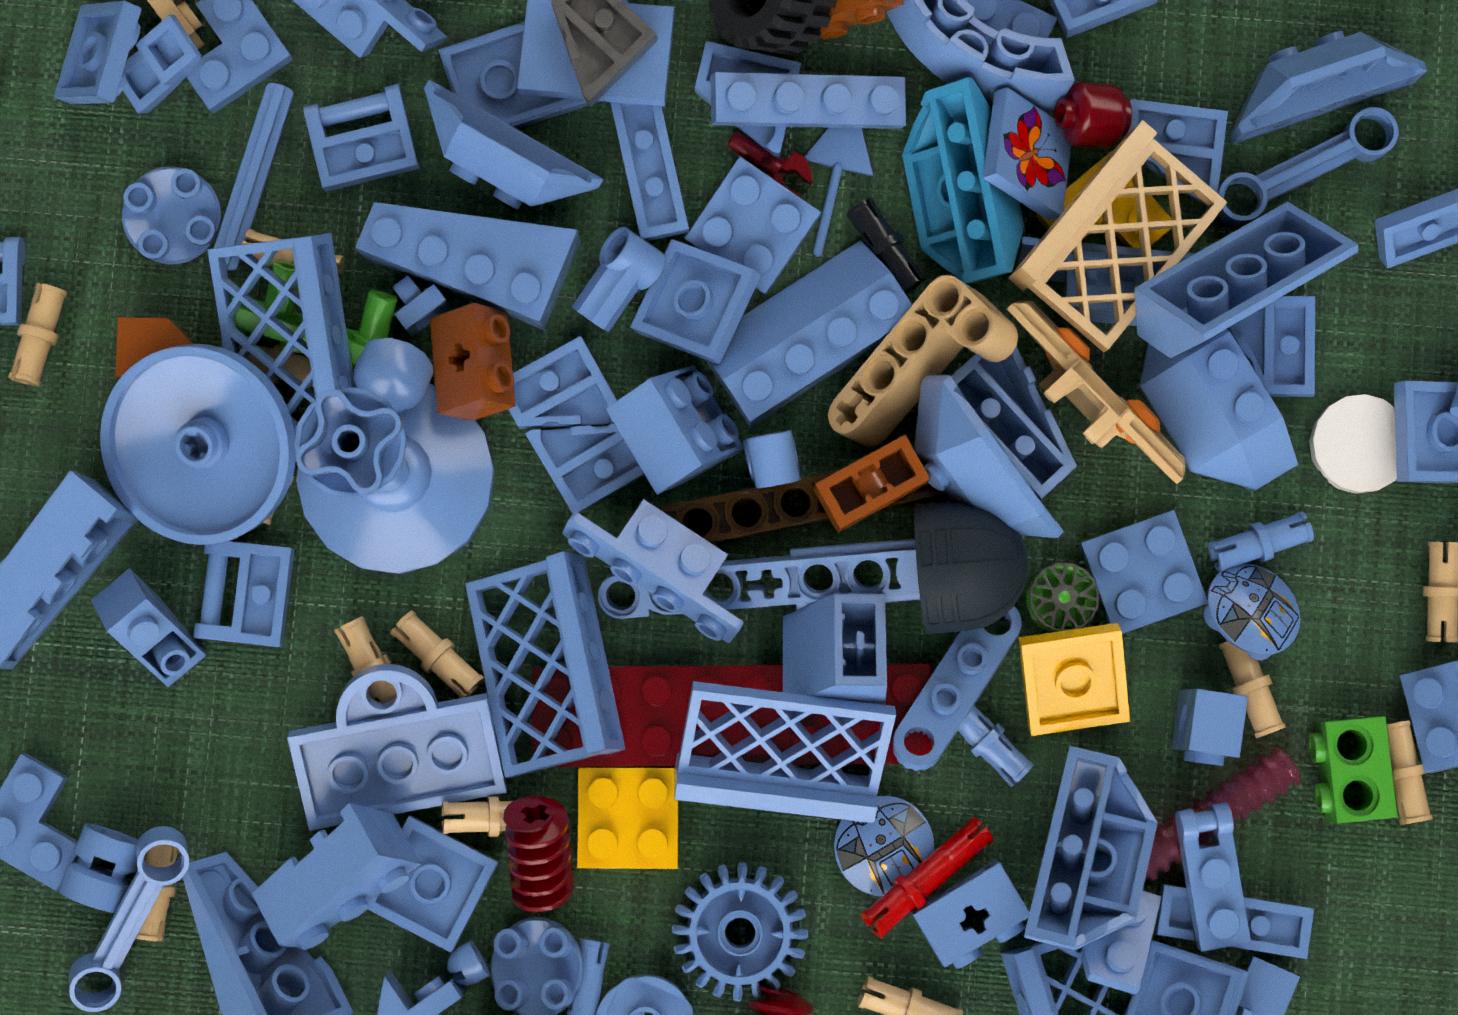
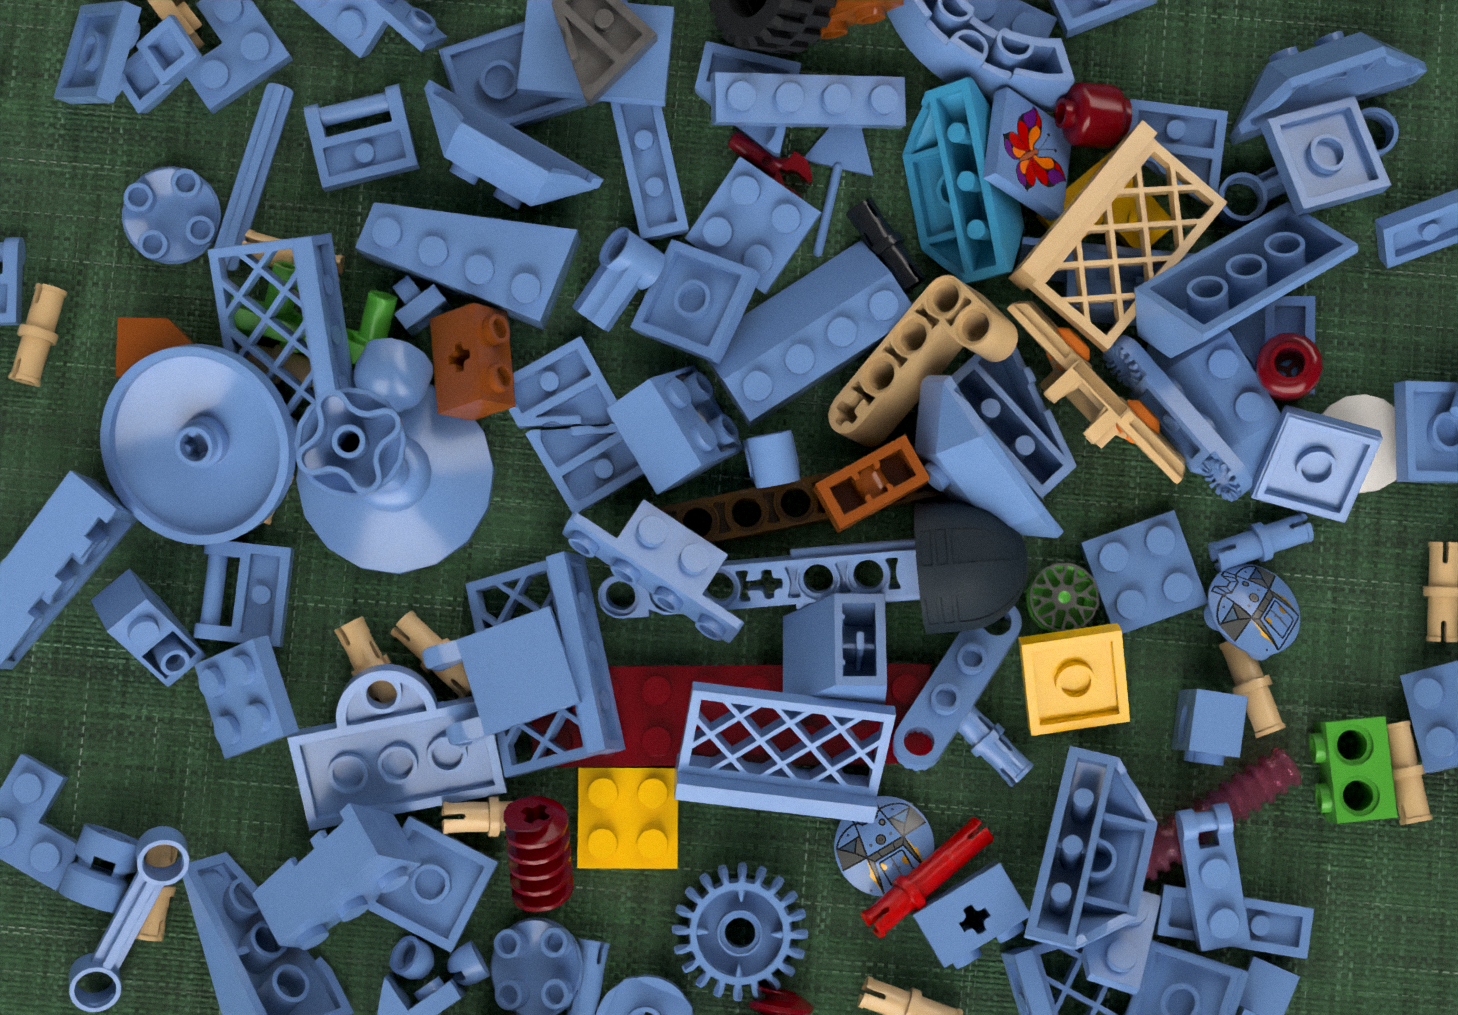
none -> medium blue plate [194,635,299,759]
none -> medium blue hinge [390,935,435,980]
none -> medium blue flag [422,606,582,747]
none -> medium blue plate [1102,335,1252,502]
none -> tile [1249,405,1383,523]
none -> dark red head [1255,332,1323,401]
none -> medium blue plate [1260,96,1391,216]

